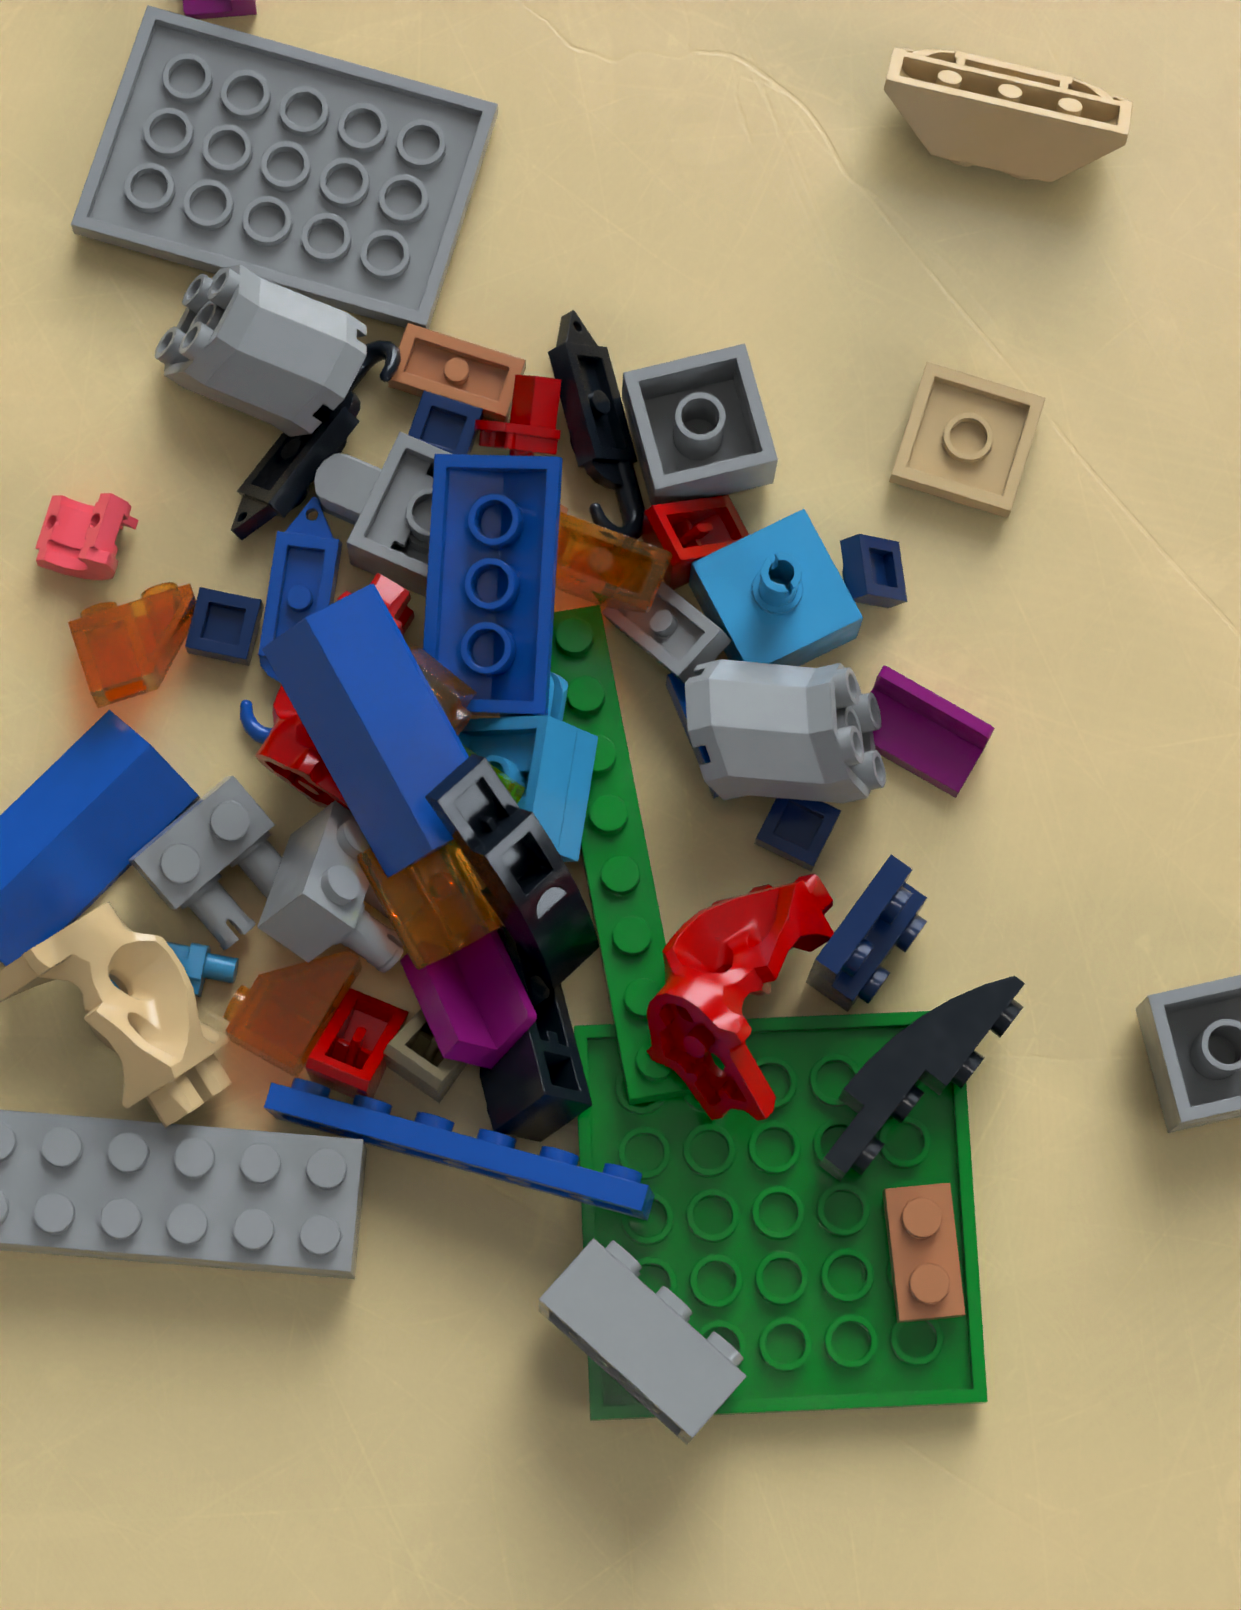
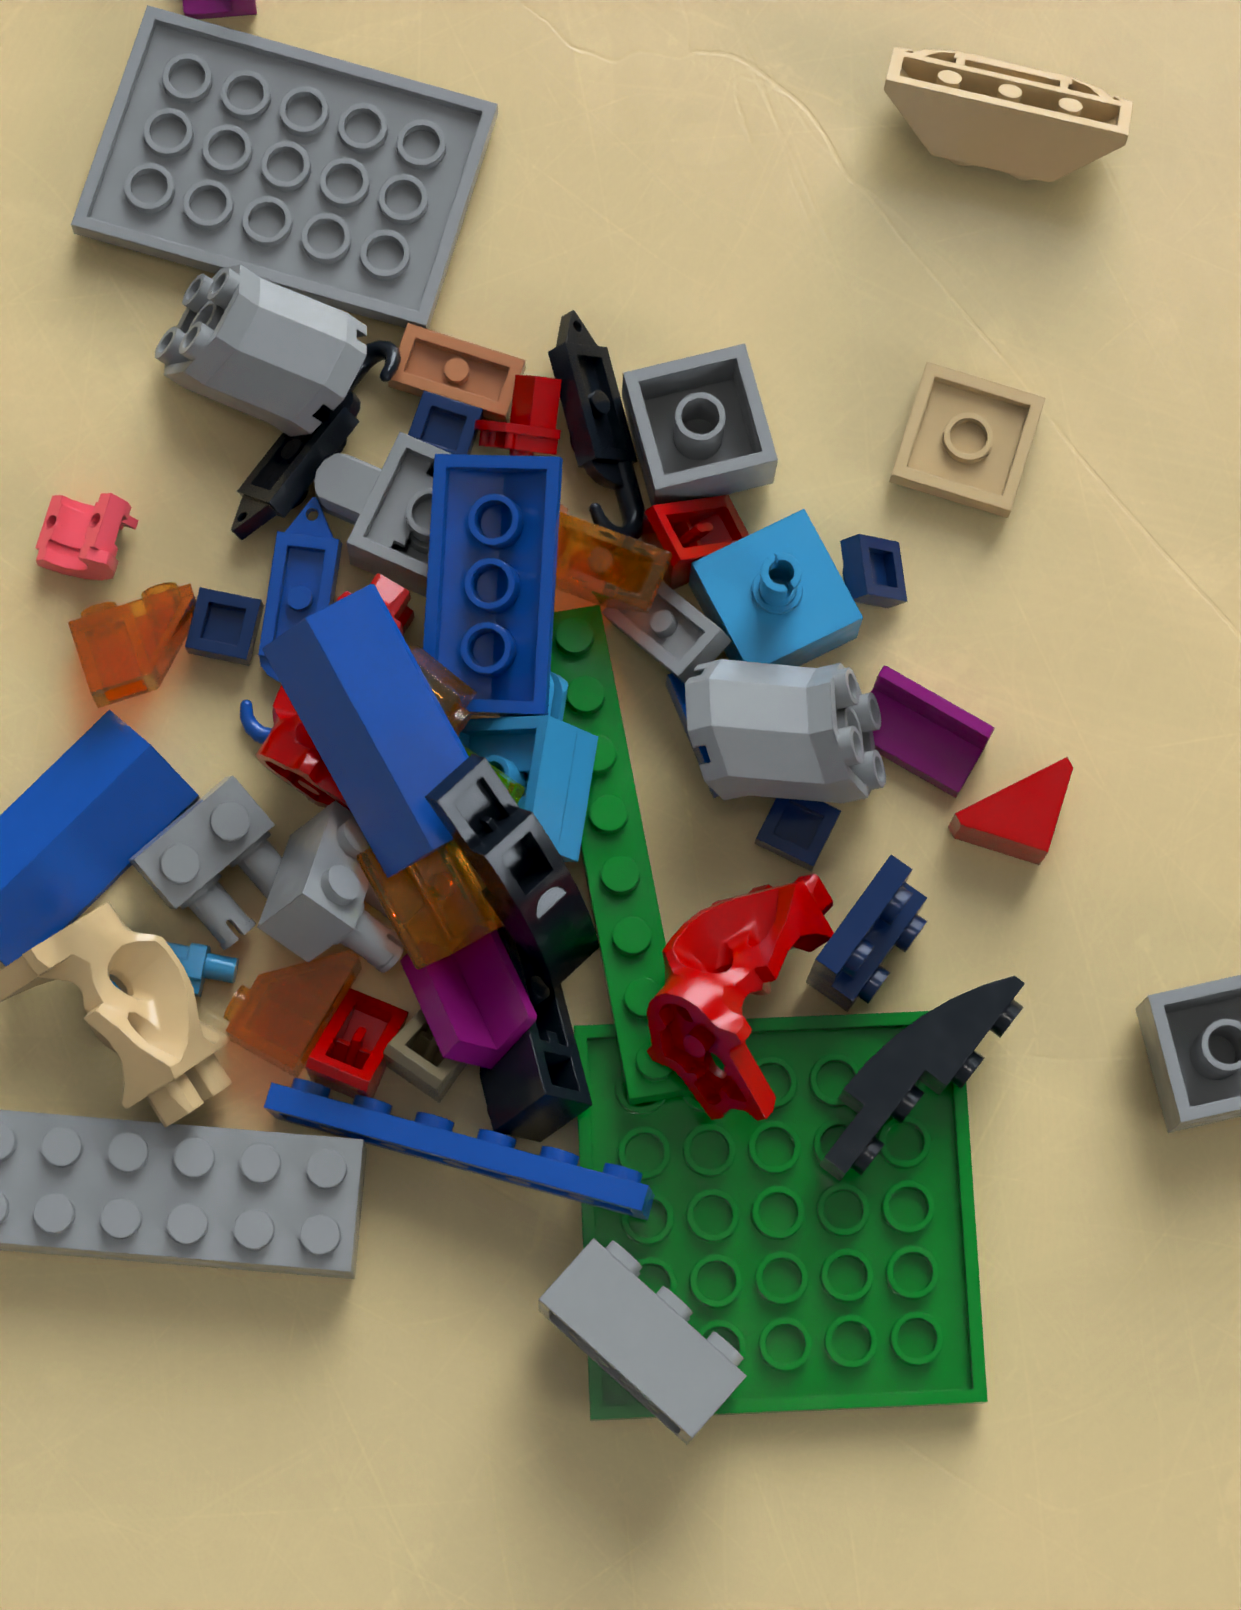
nougat plate [882,1183,965,1323] -> none
none -> red slope [948,757,1073,865]

